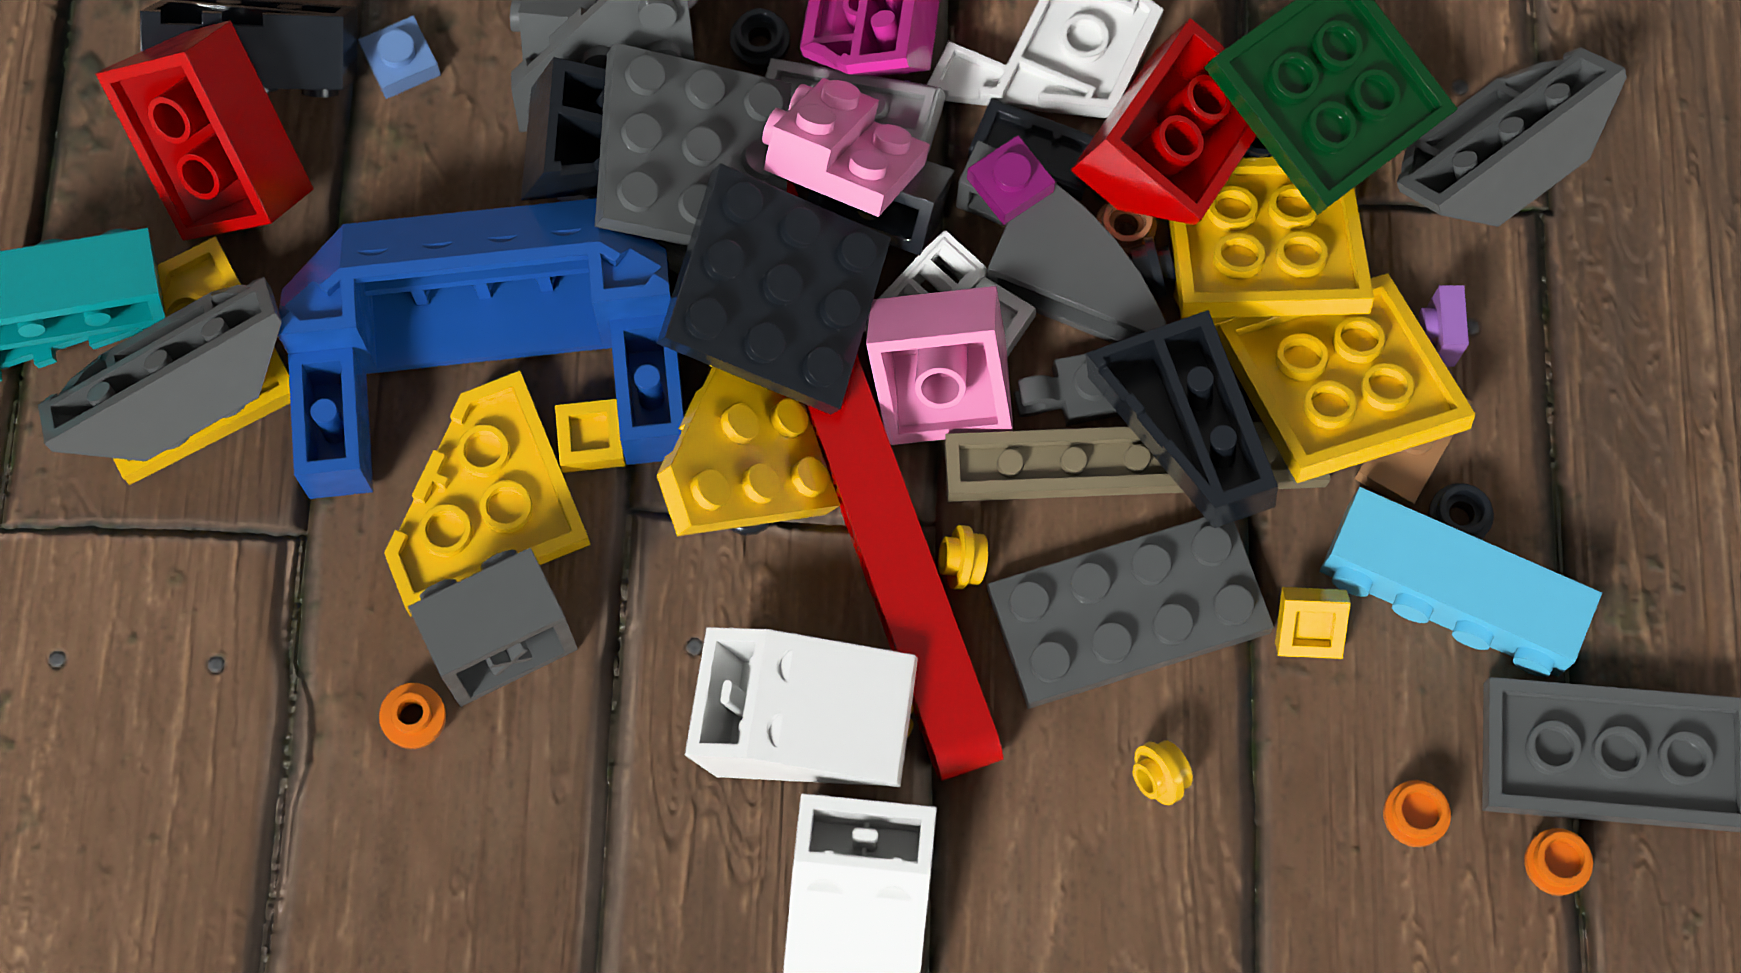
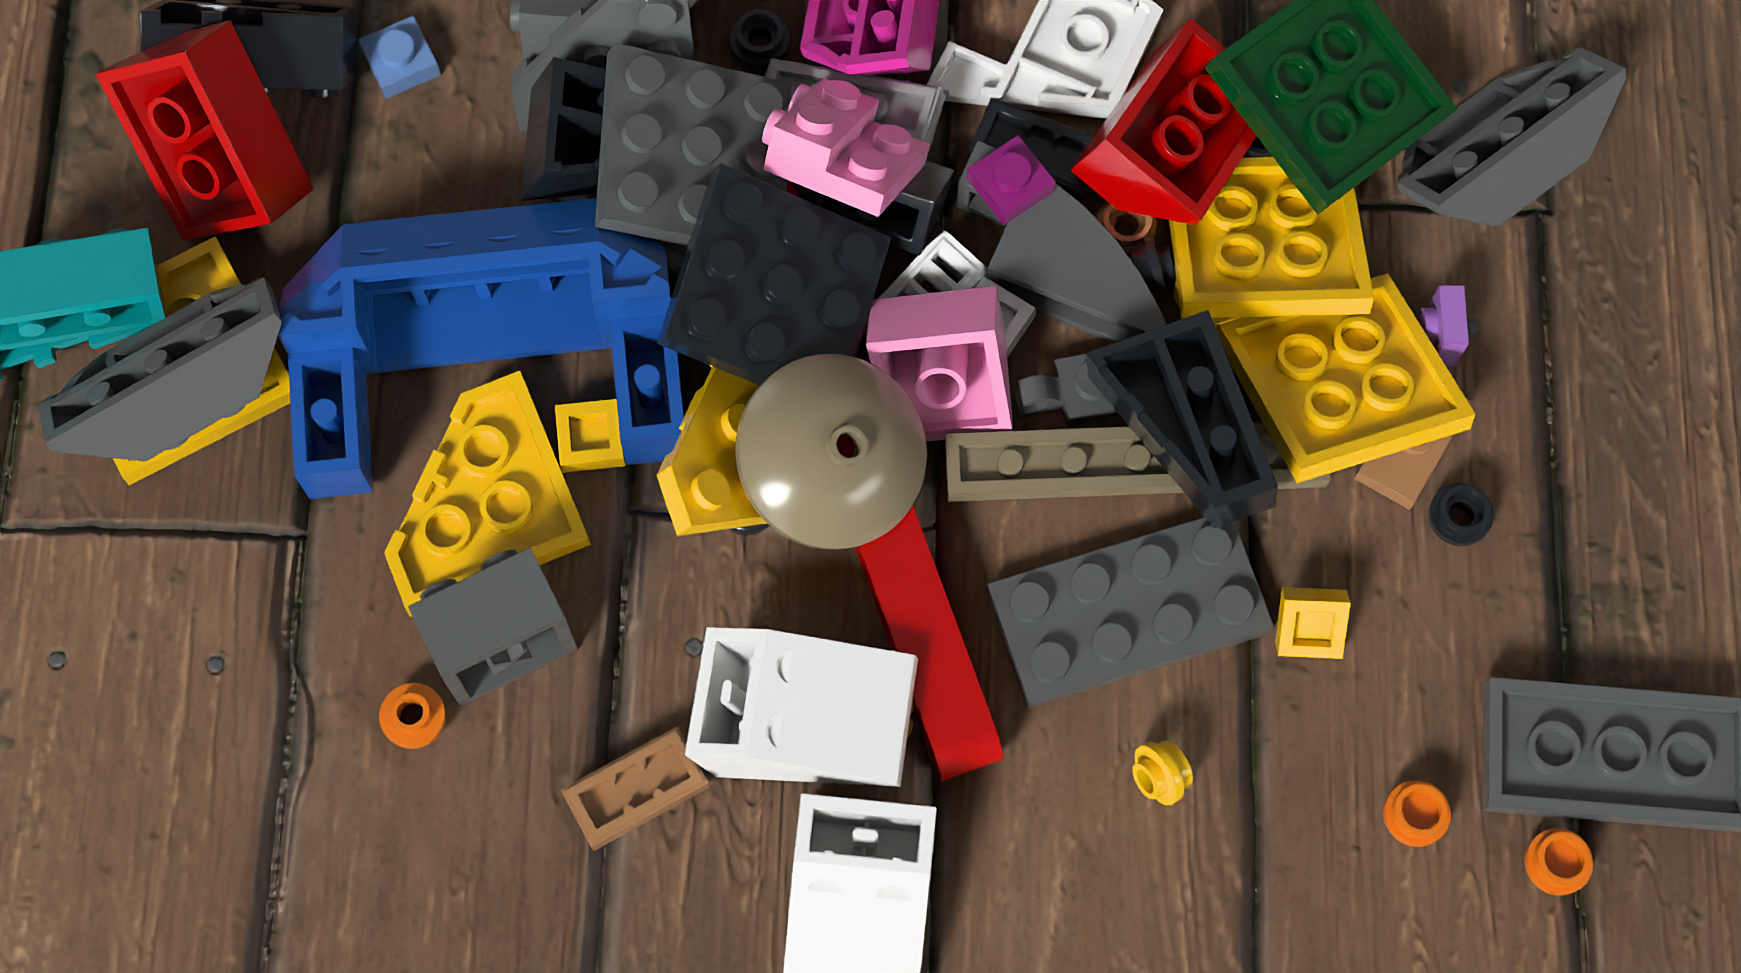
yellow plate [938,525,988,590] -> none
medium azure brick [1319,487,1602,677] -> none
none -> medium nougat plate [561,726,710,851]
none -> dark tan dish [735,354,927,550]

